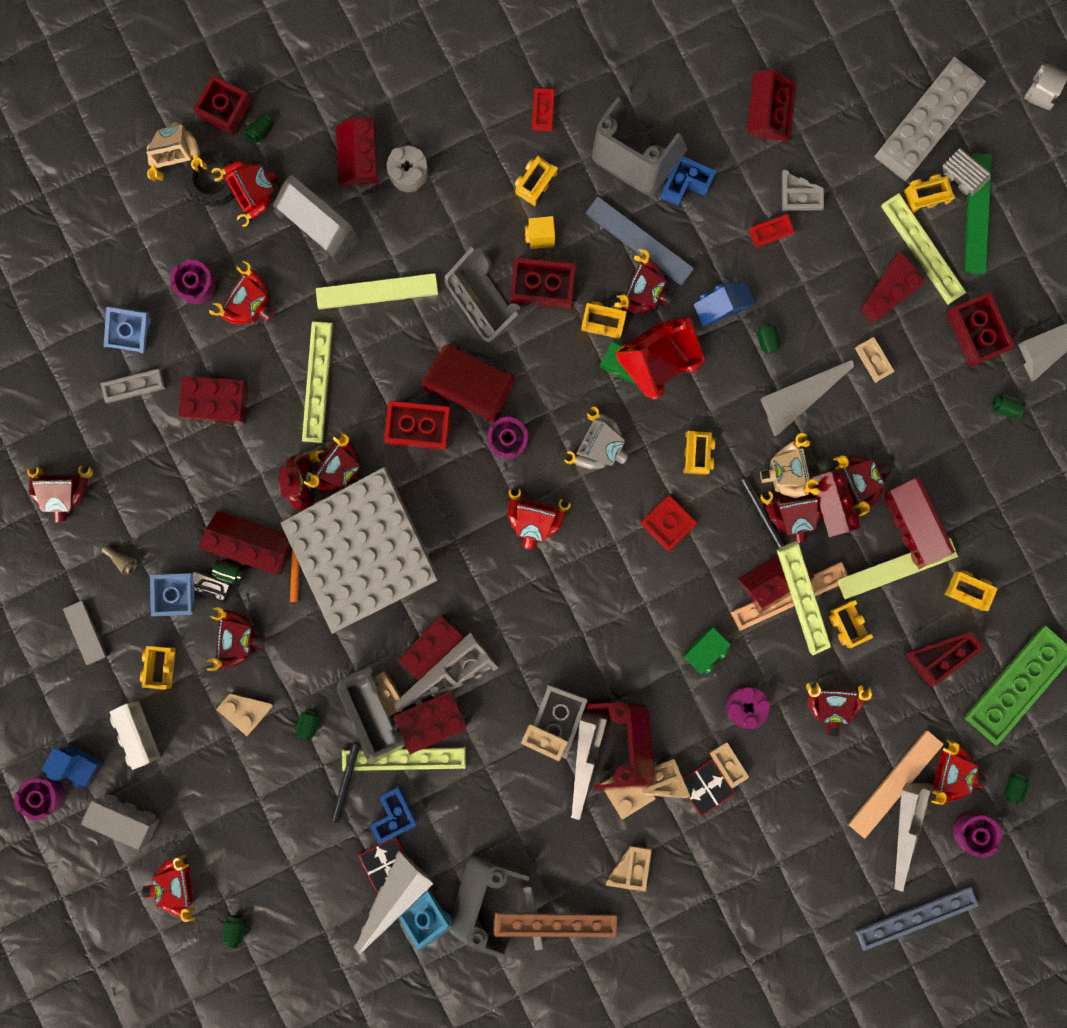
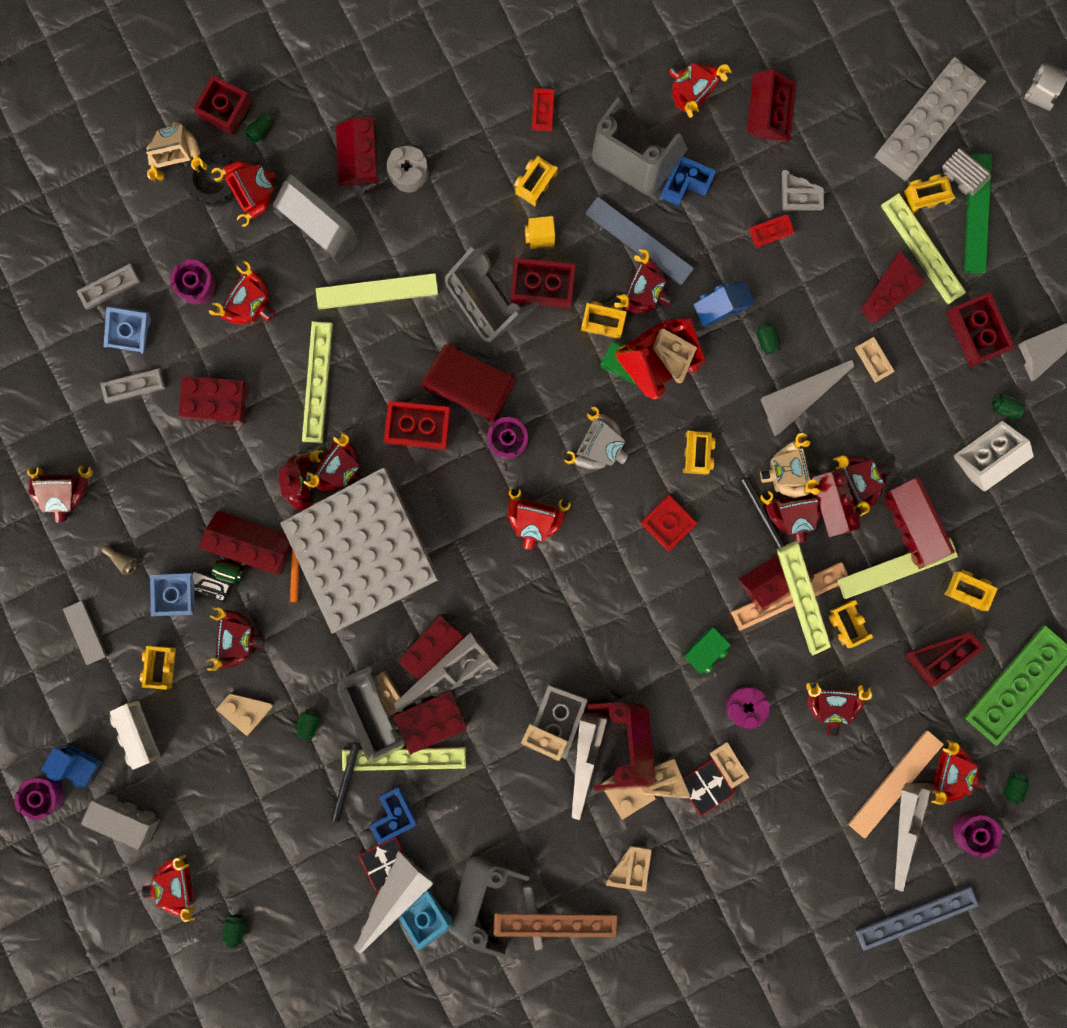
none -> light grey tile [77,263,141,310]
none -> tan wing [653,329,697,383]
none -> torso [669,63,731,118]
none -> white slope [954,421,1034,492]

